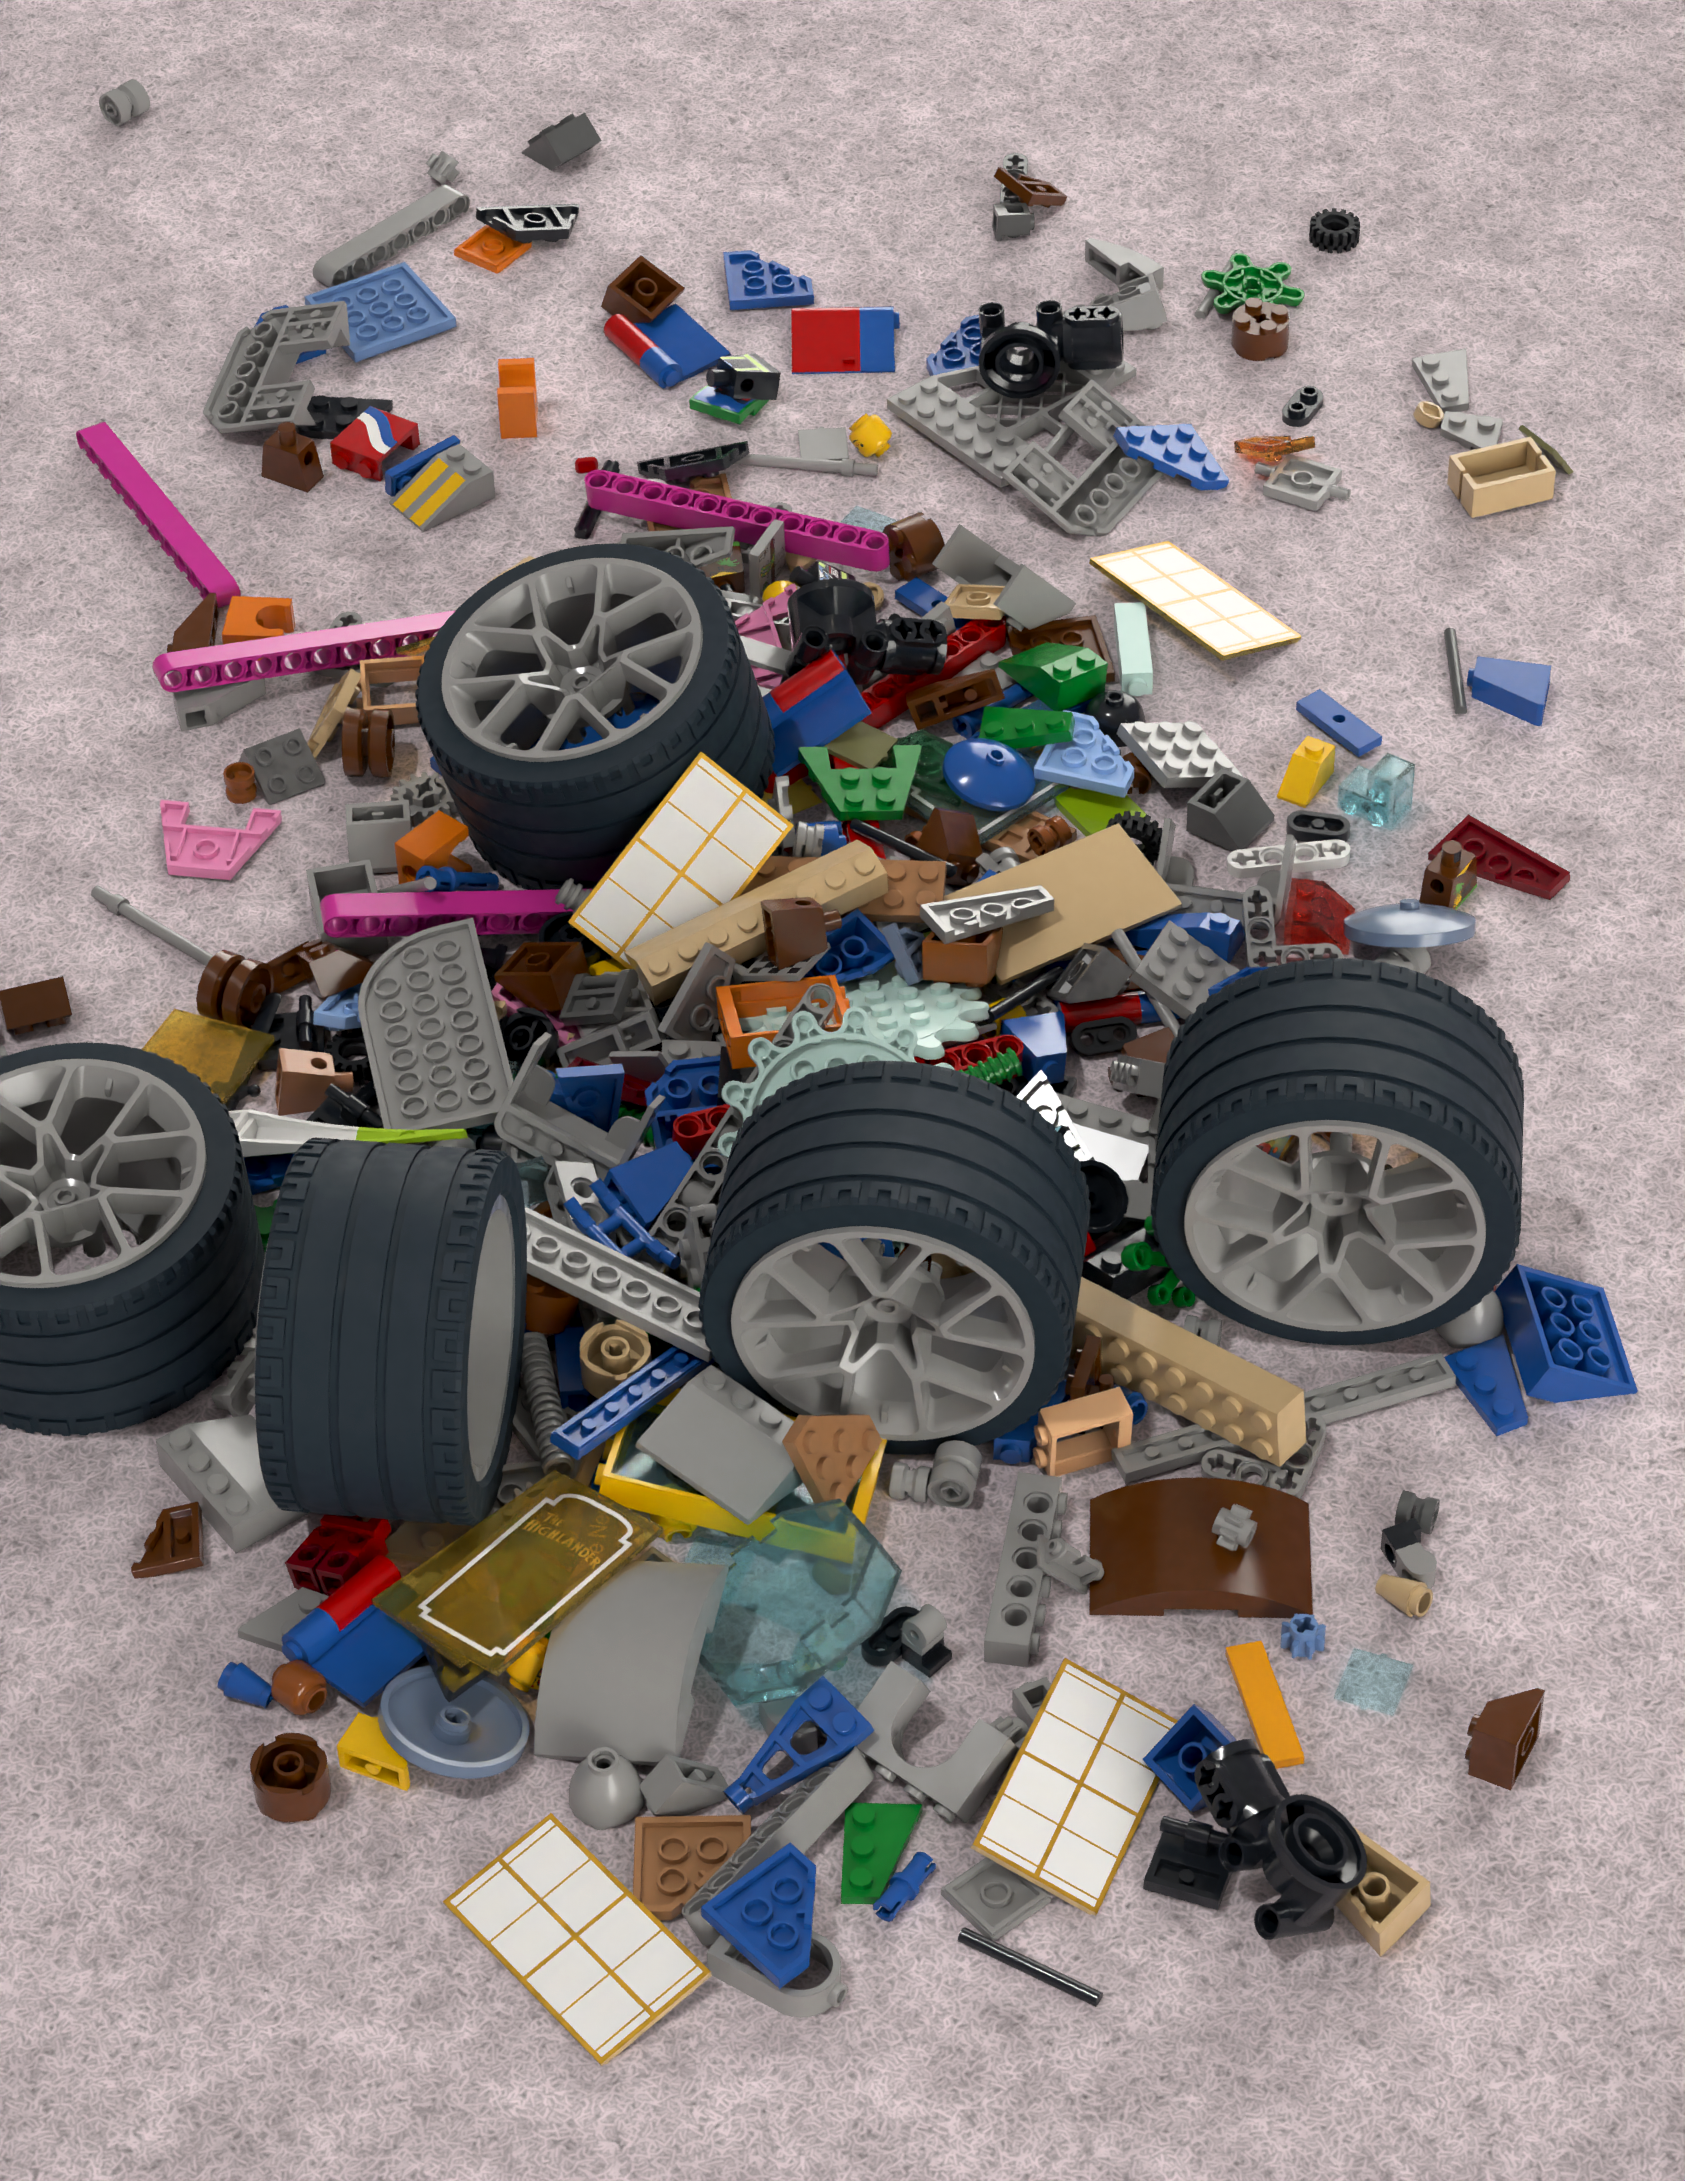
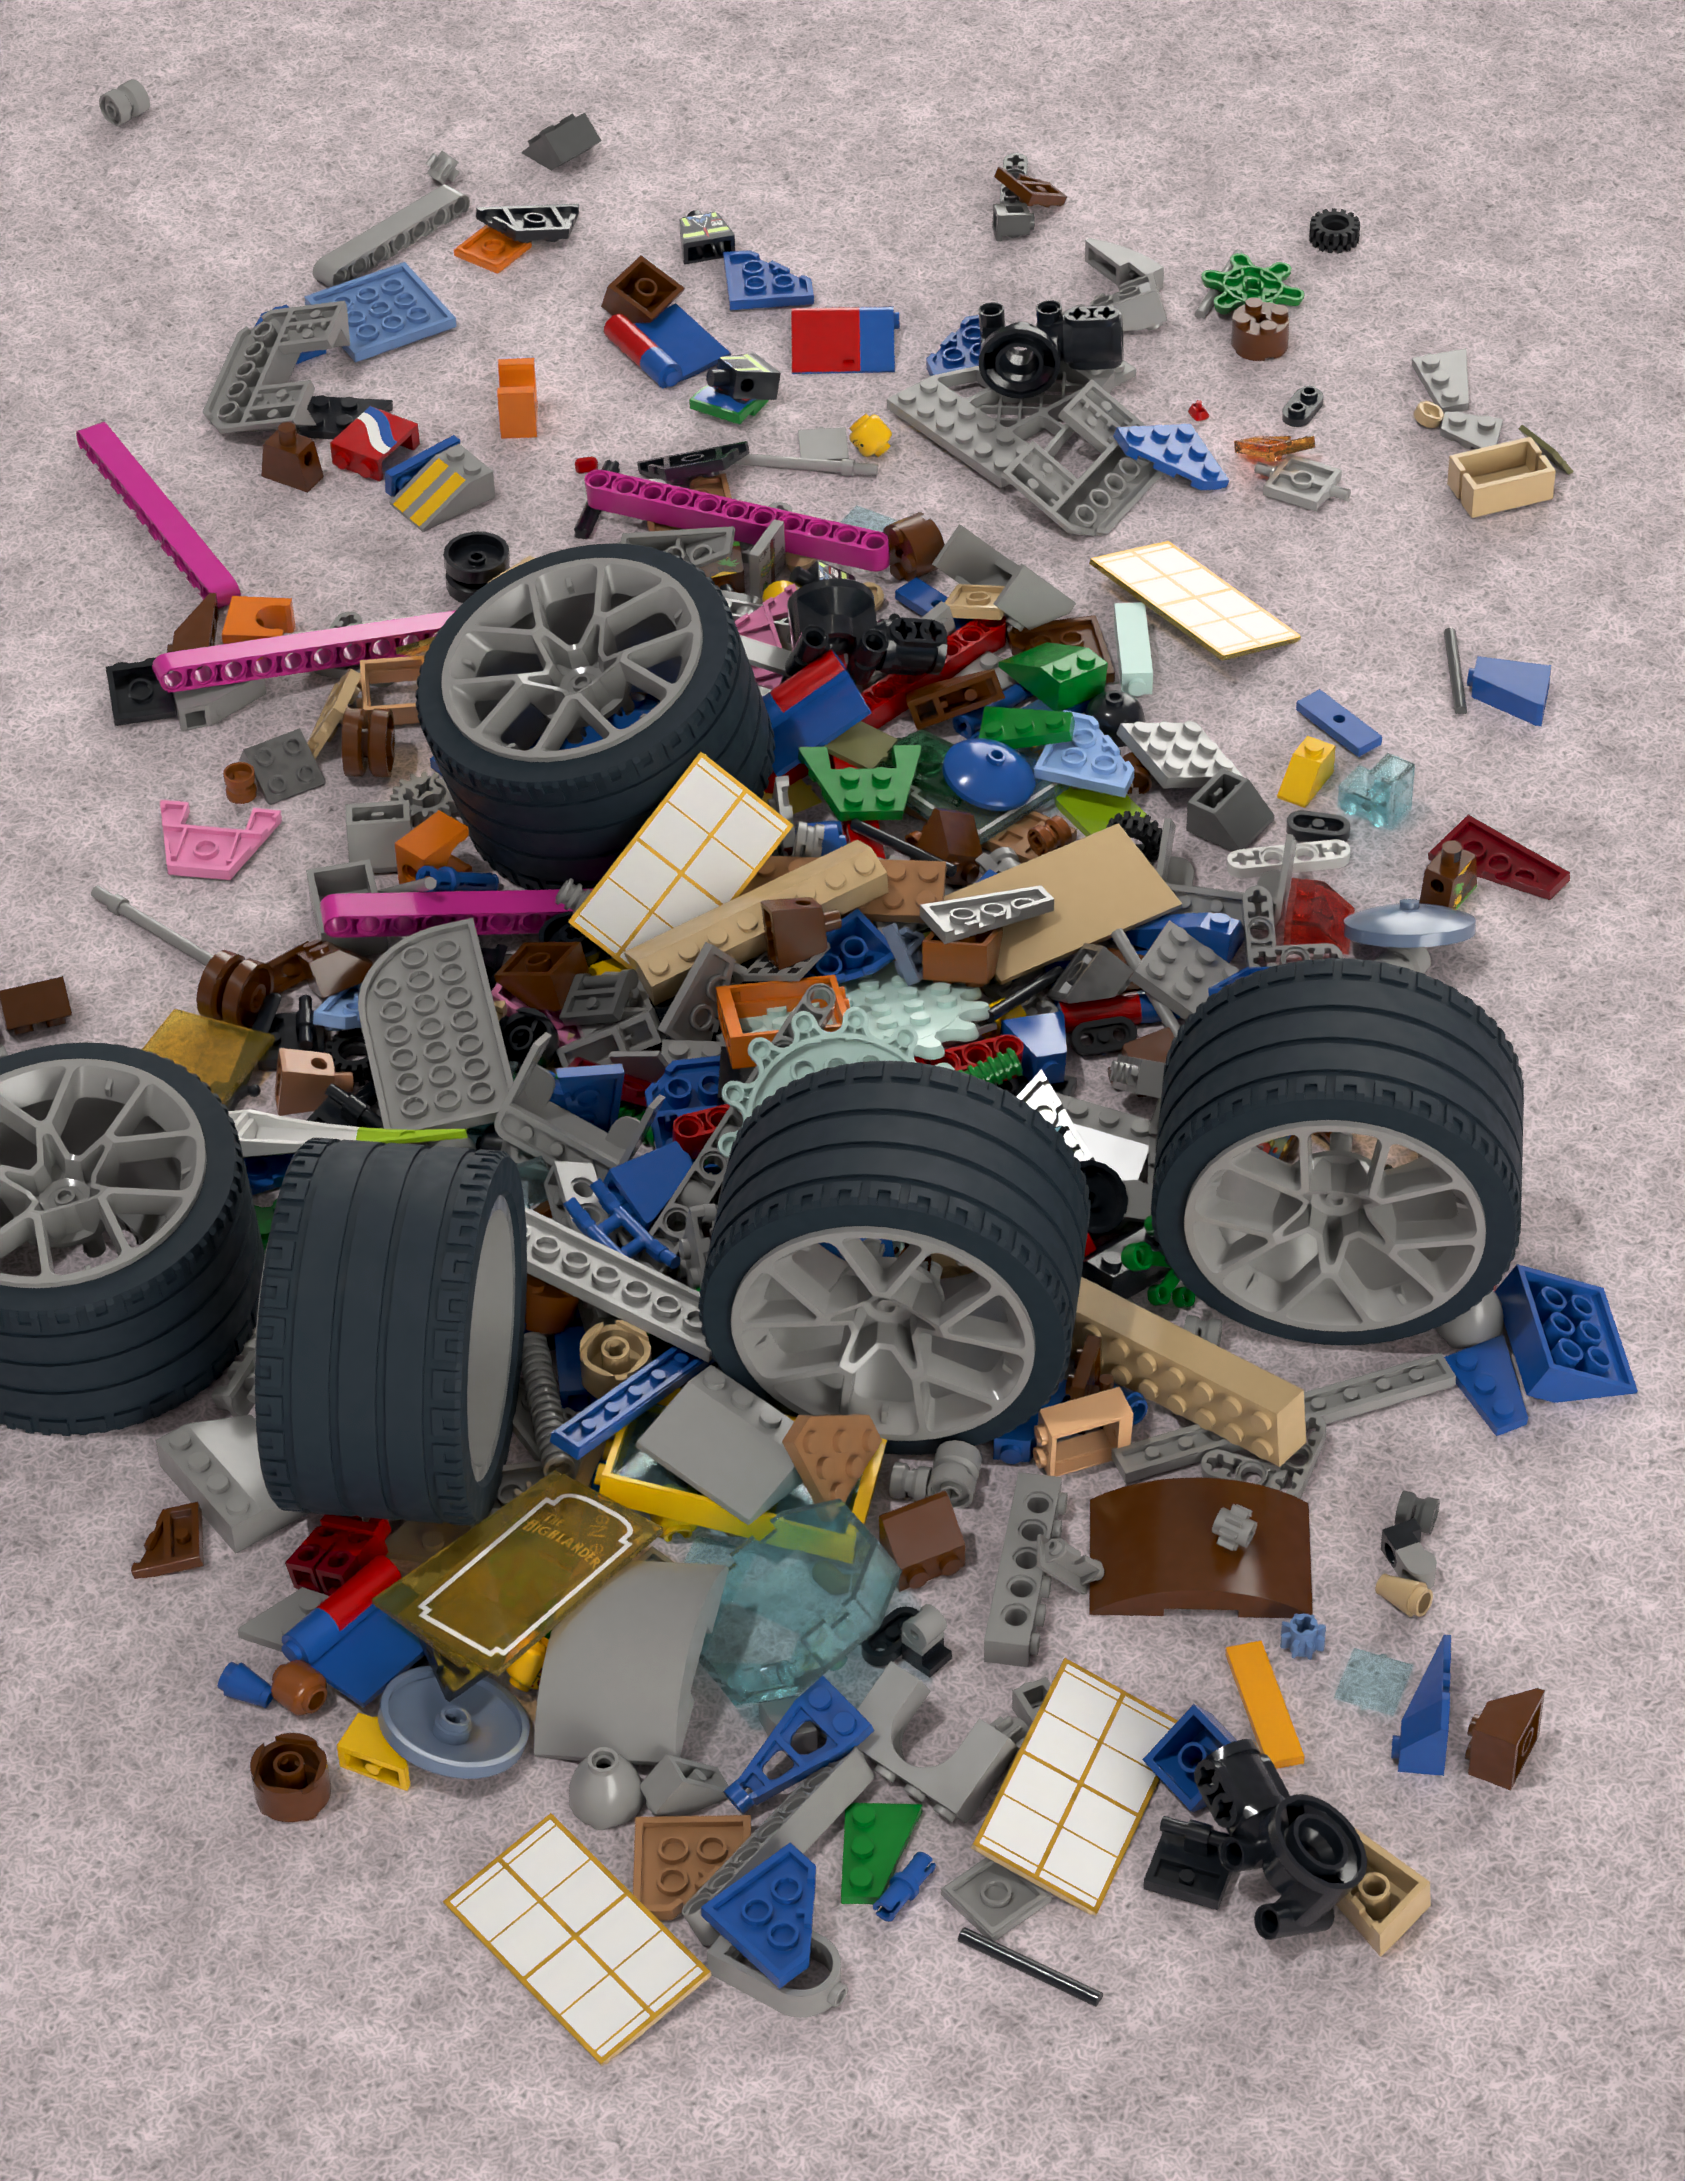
none -> black plate [106,657,176,726]
none -> black wheel [443,531,510,603]
none -> black torso [679,210,735,265]
none -> reddish brown slope [879,1490,965,1592]
none -> red rock [1188,400,1209,421]
none -> blue wedge [1391,1635,1451,1776]

